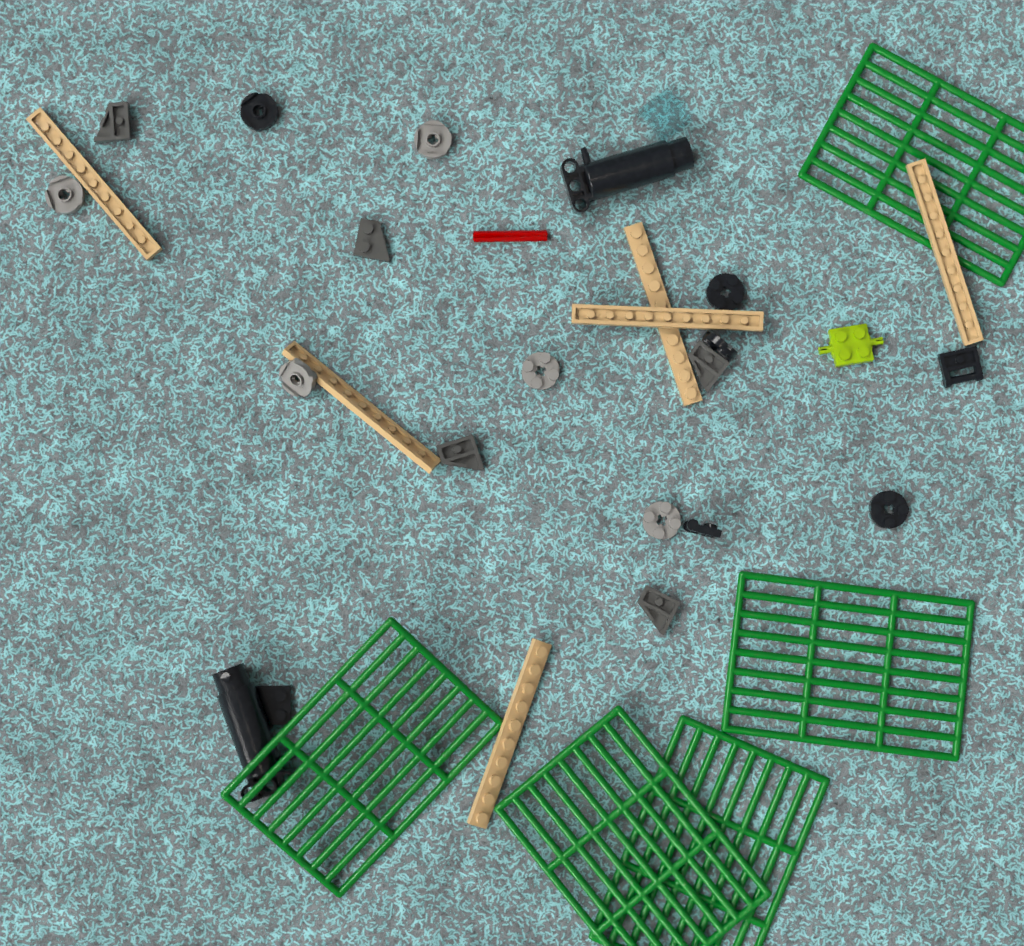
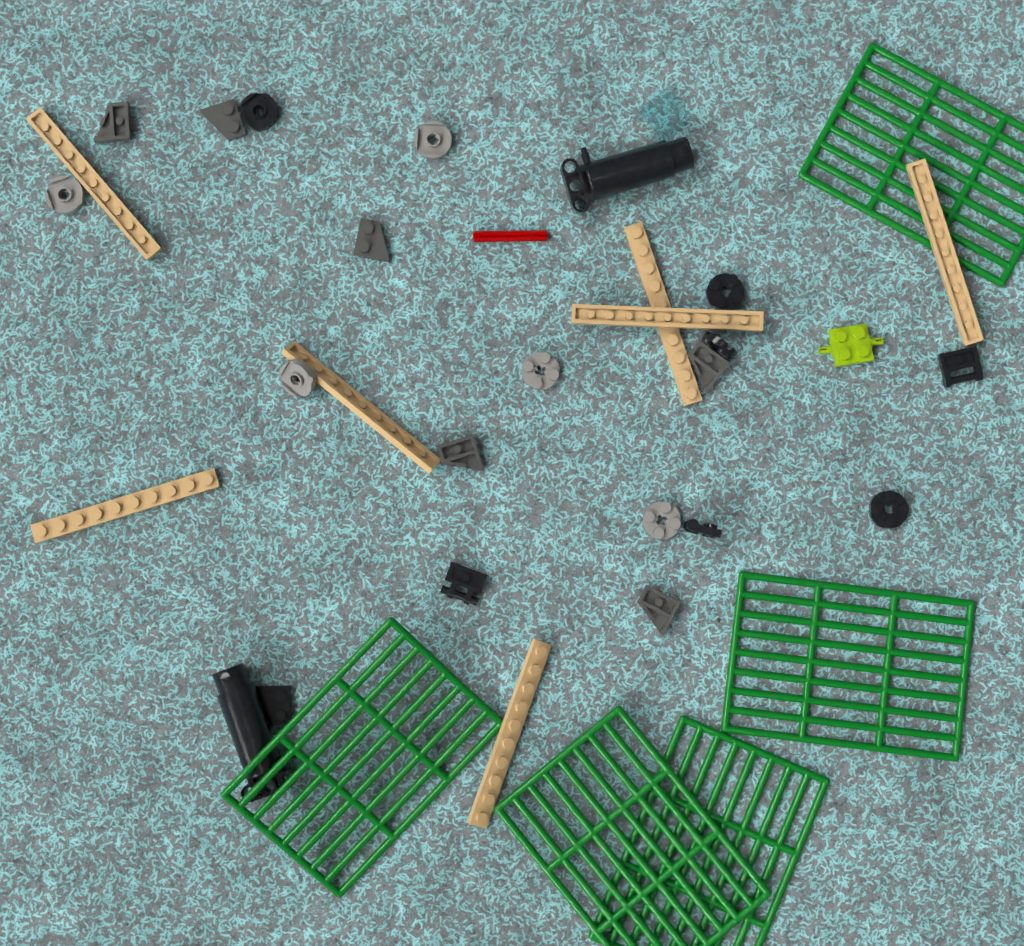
none -> tan plate [30,468,221,544]
none -> dark grey wing [200,99,247,141]
none -> black plate [440,562,488,606]

